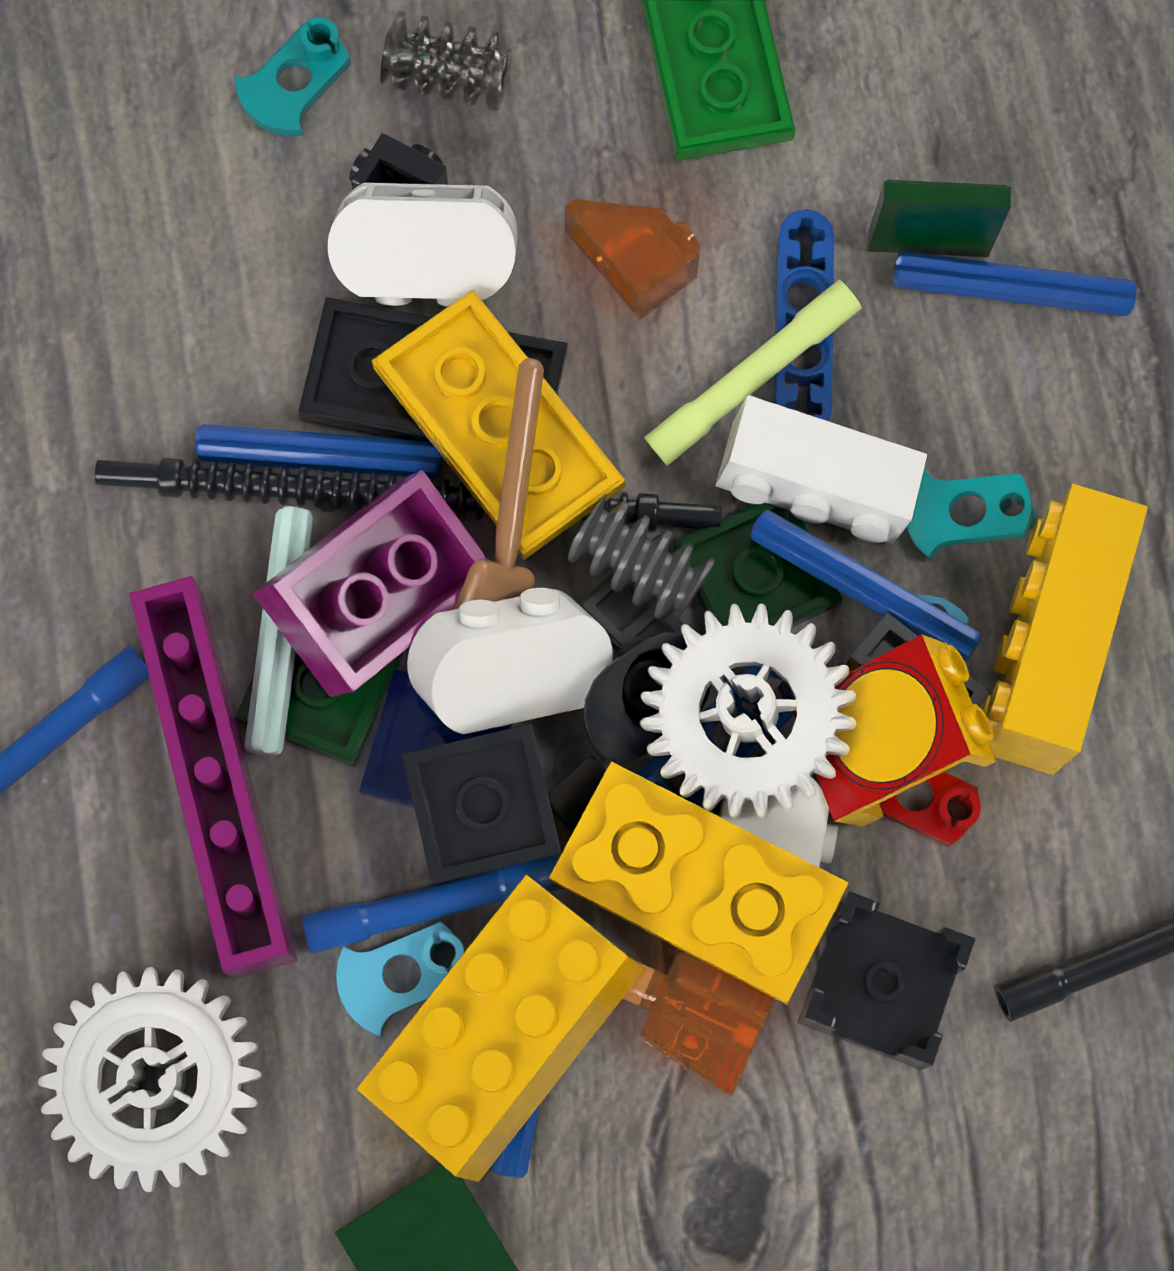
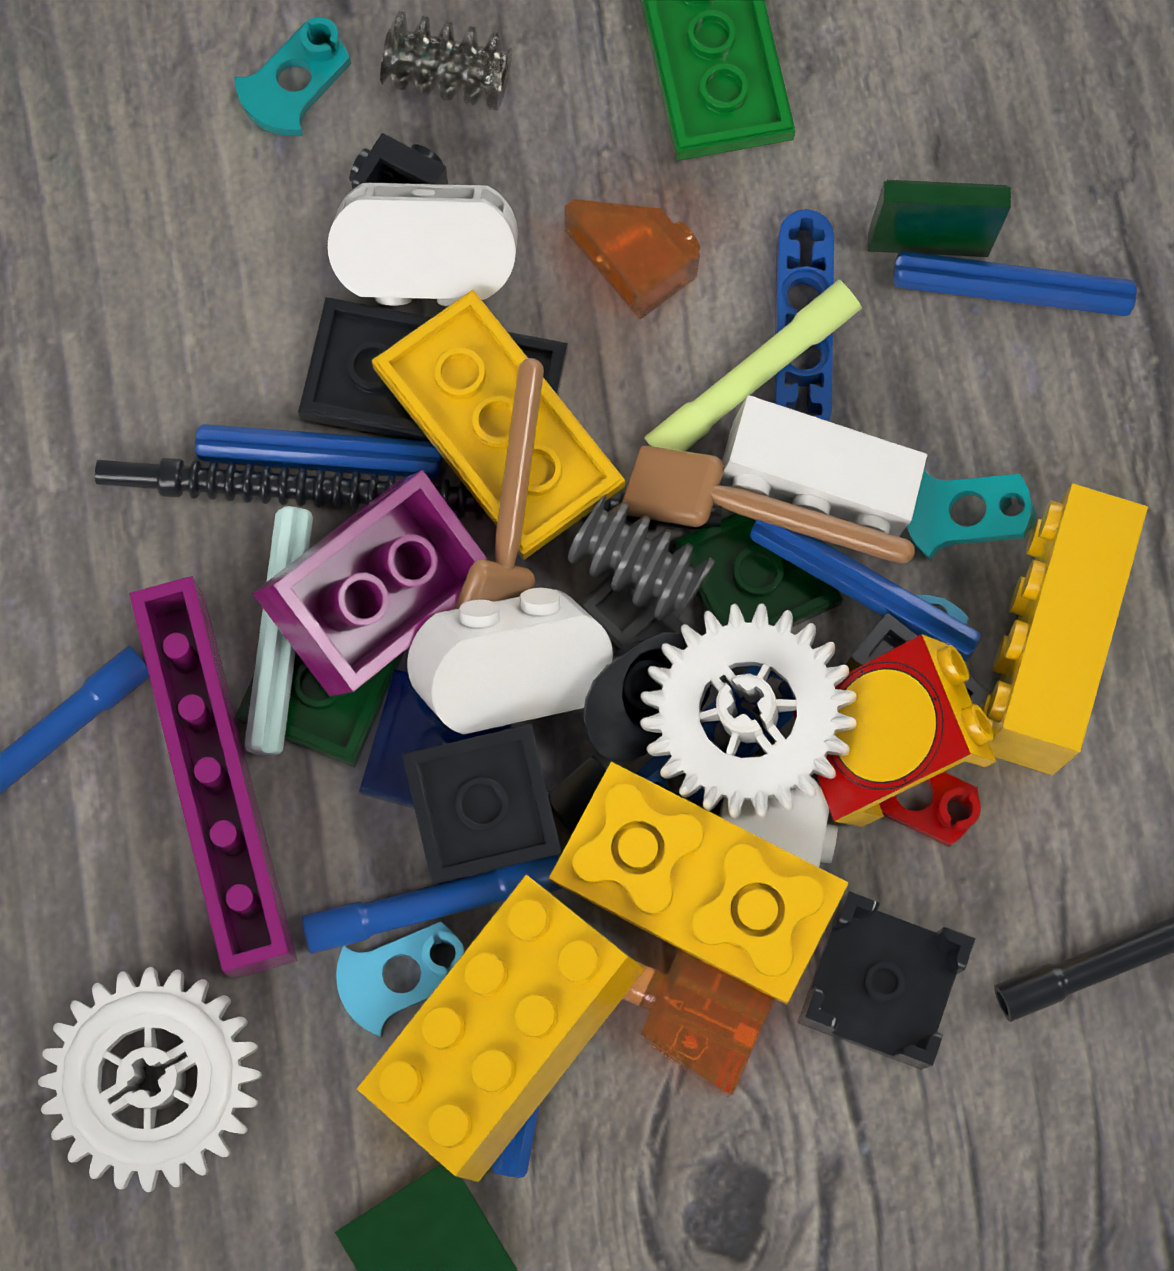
none -> medium nougat piece [623,445,915,564]

